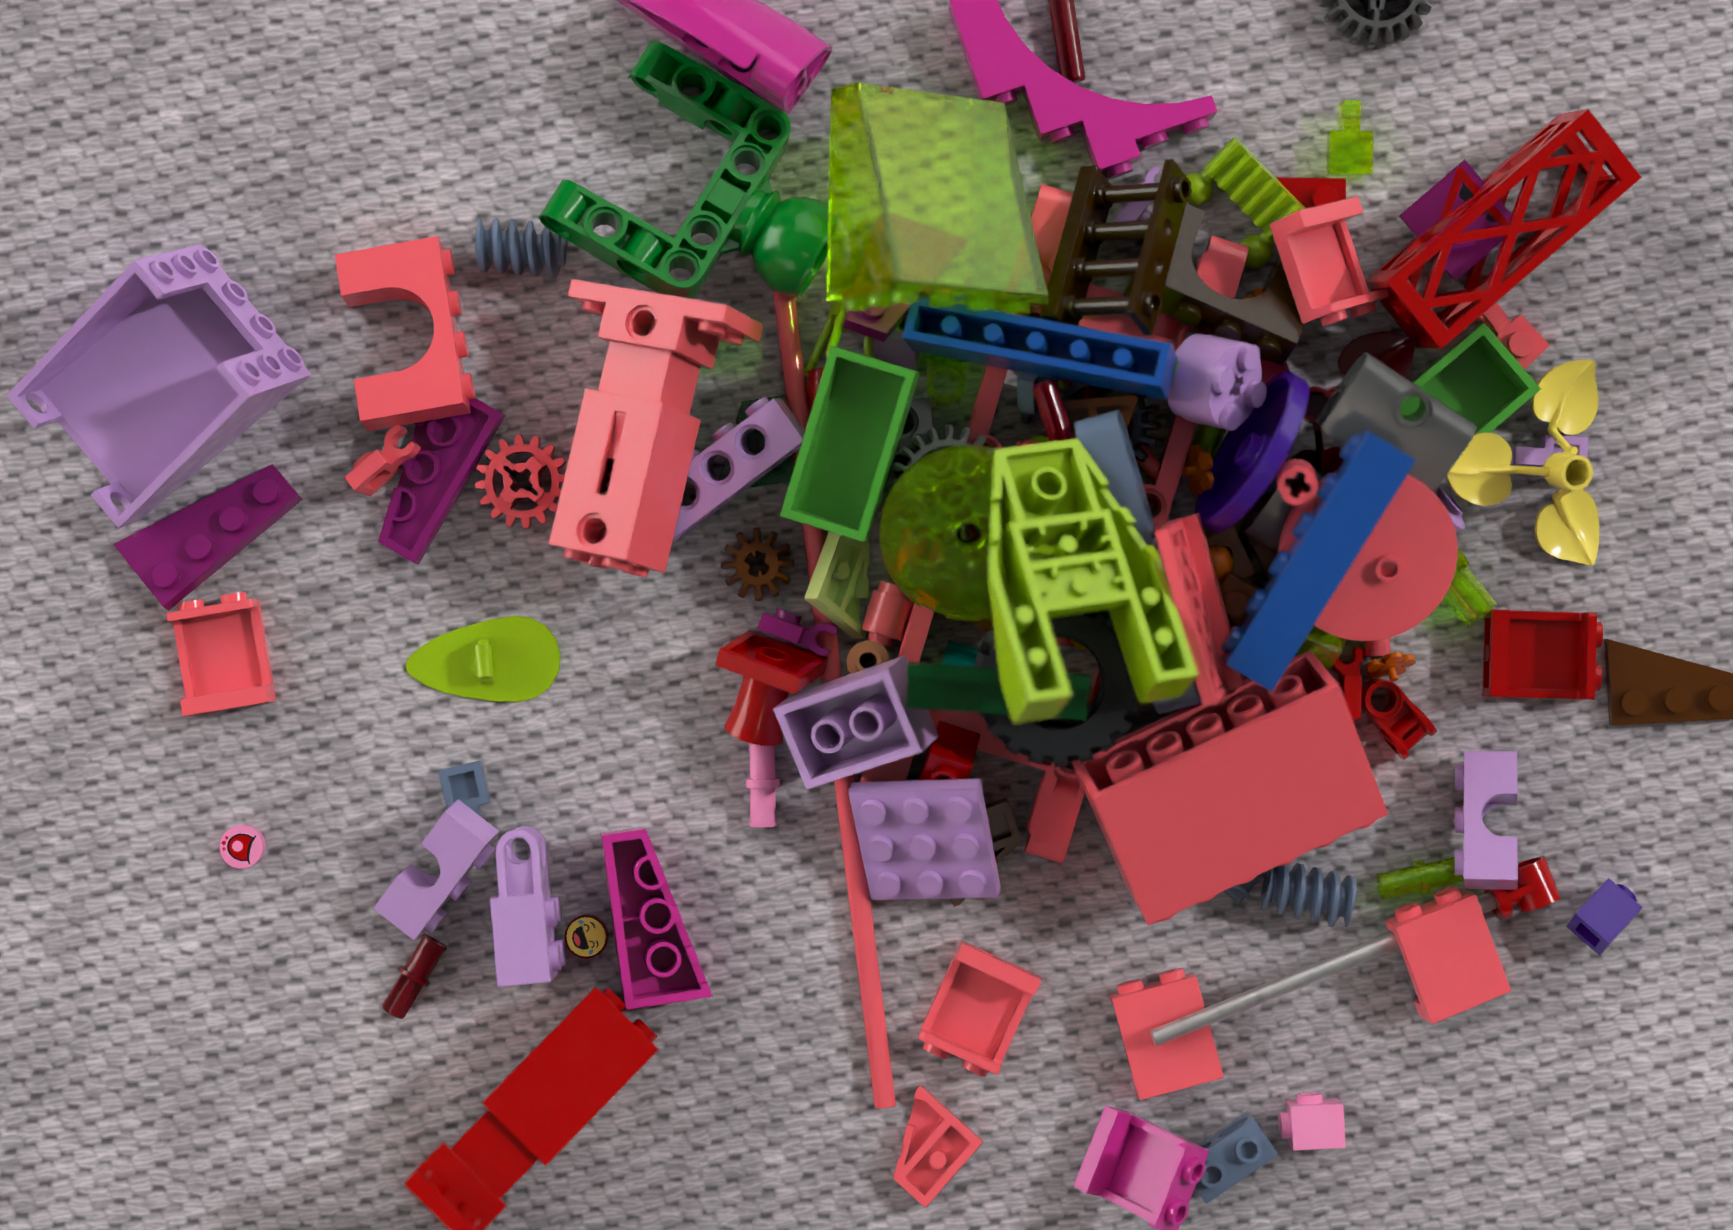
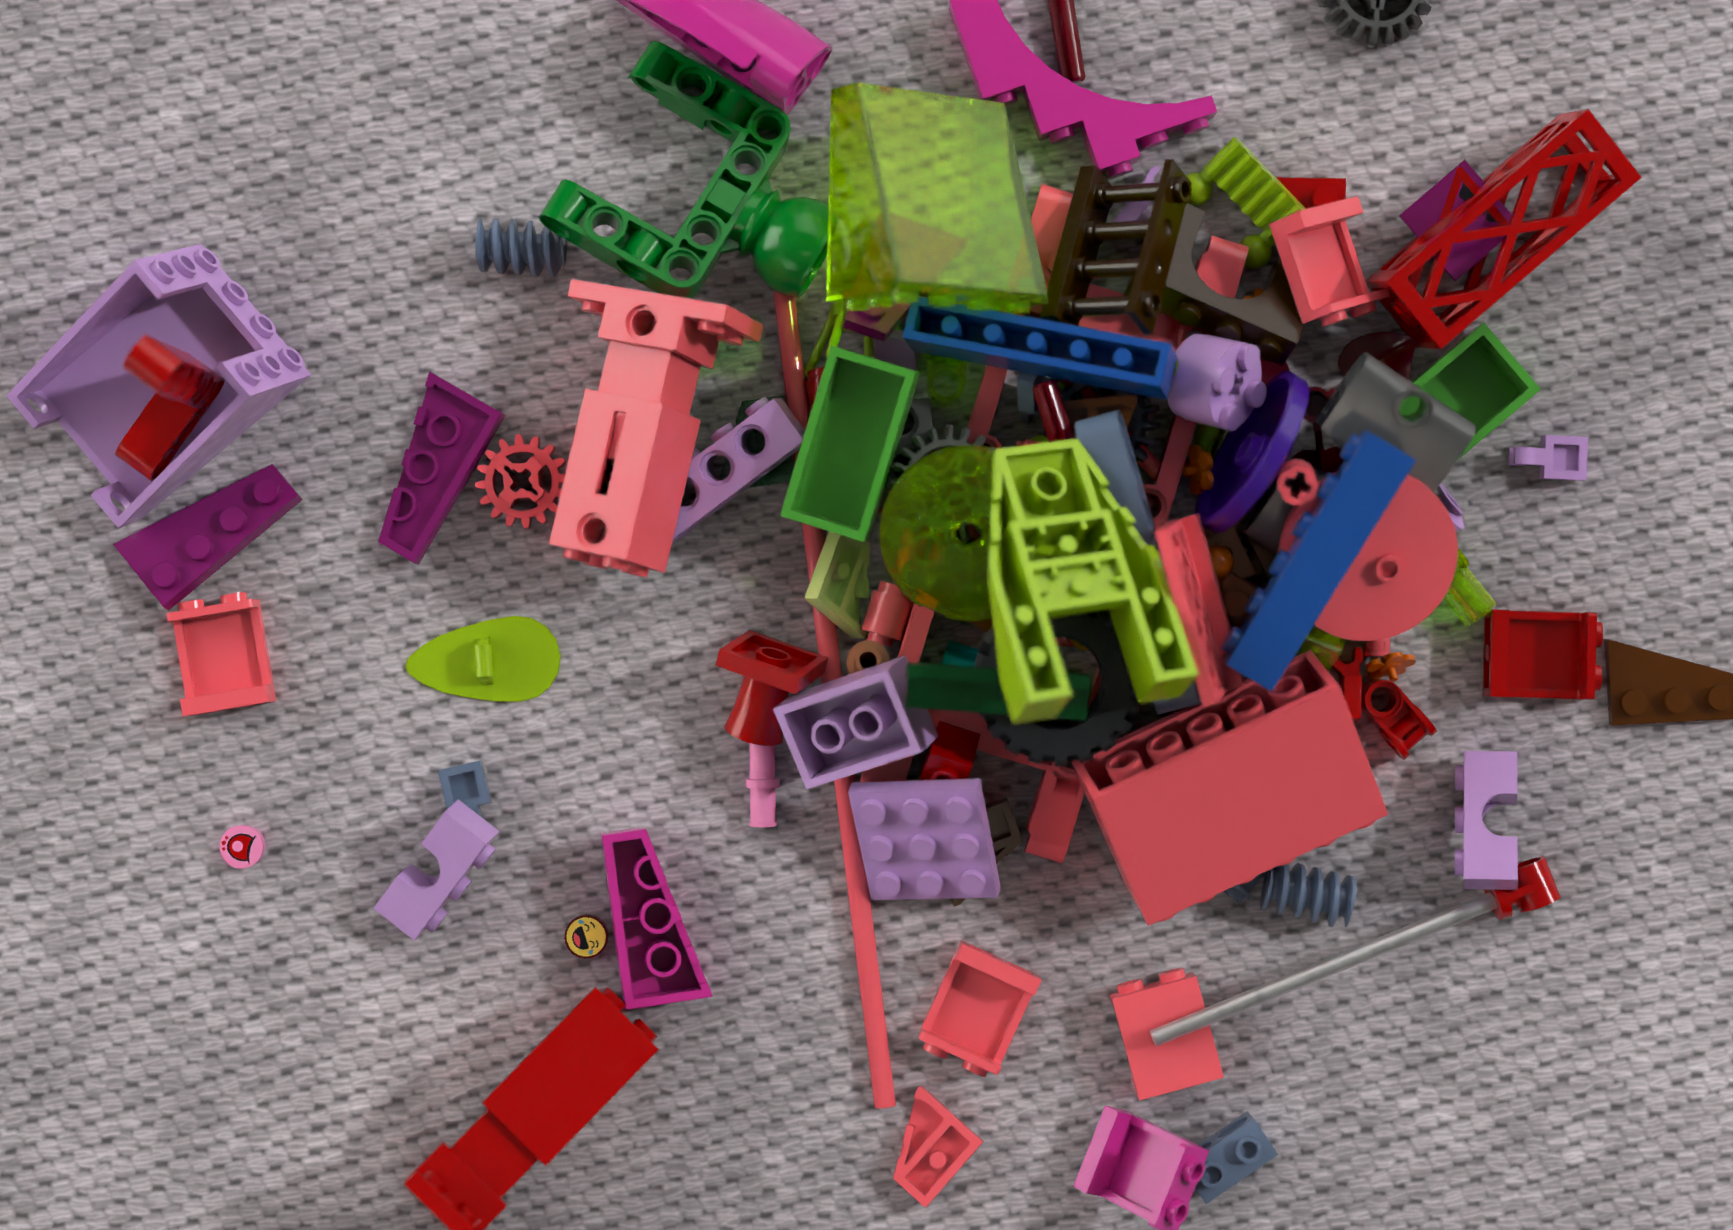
coral arch [335,236,476,431] -> none
coral plate [344,425,421,497] -> none
dark red axle [382,933,447,1019] -> none
lavender brick [490,826,566,987] -> none
reddish brown gear [721,527,795,602] -> none
magenta plate [757,608,840,656] -> none
bright pink brick [1279,1092,1346,1151] -> none
clear neon green plate [1327,100,1373,176] -> none
clear neon green pin [1376,857,1464,901] -> none
coral panel [1384,886,1511,1024] -> none
light yellow plant [1446,359,1599,566] -> none
coral plate [1478,303,1550,370] -> none
dark purple brick [1566,878,1643,956] -> none
none -> red beam [115,335,225,481]

